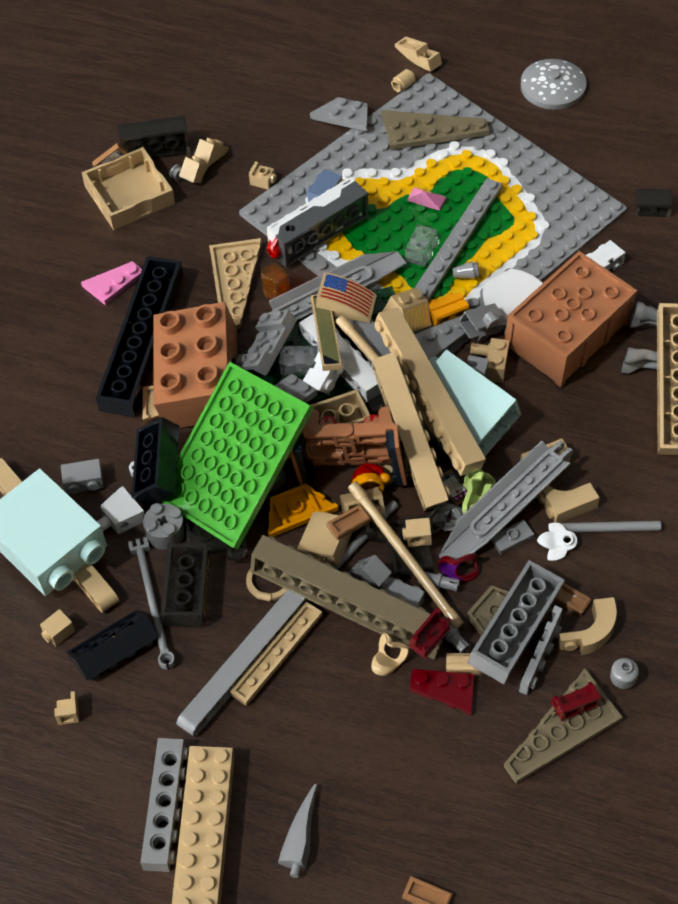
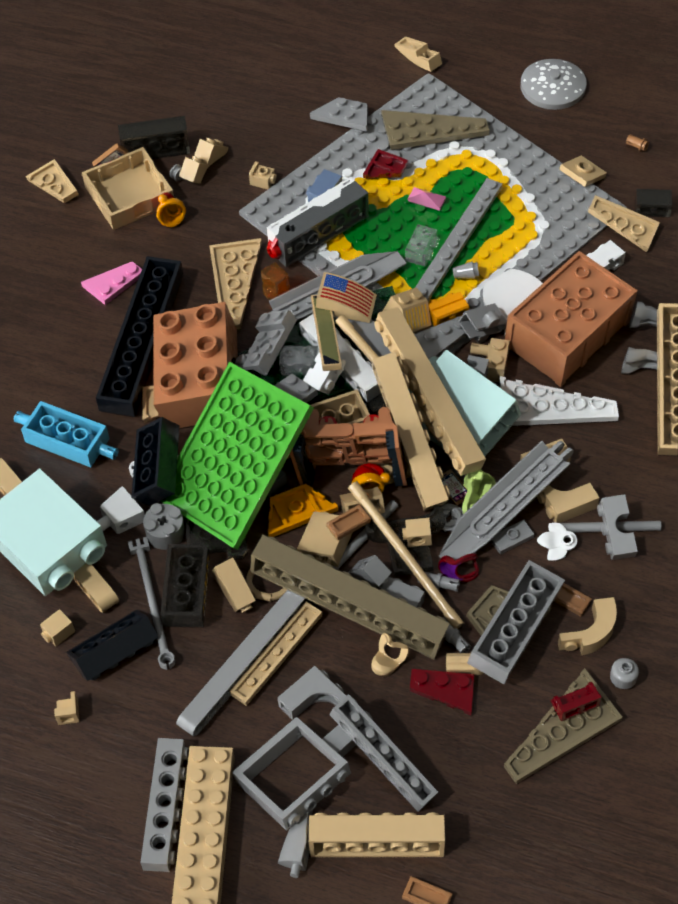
light grey brick [61,459,104,494] -> none
tan brick [391,69,415,92] -> none
dark red hinge [409,608,451,659] -> none
light grey wing [519,605,563,695] -> none
none -> medium azure brick [14,401,119,468]
none -> tan wing [26,159,79,203]
none -> light orange piece [156,192,186,227]
none -> tan slope [211,558,256,613]
none -> light grey window [232,717,351,831]
none -> light grey arch [278,666,373,757]
none -> tan brick [309,812,445,857]
none -> light grey brick [330,694,438,812]
none -> dark red wing [363,149,409,179]
none -> white wing [499,376,619,426]
none -> tan piece [559,155,607,187]
none -> tan wing [588,195,660,252]
none -> light grey arch [597,494,638,560]
none -> medium nougat pin [626,134,649,151]

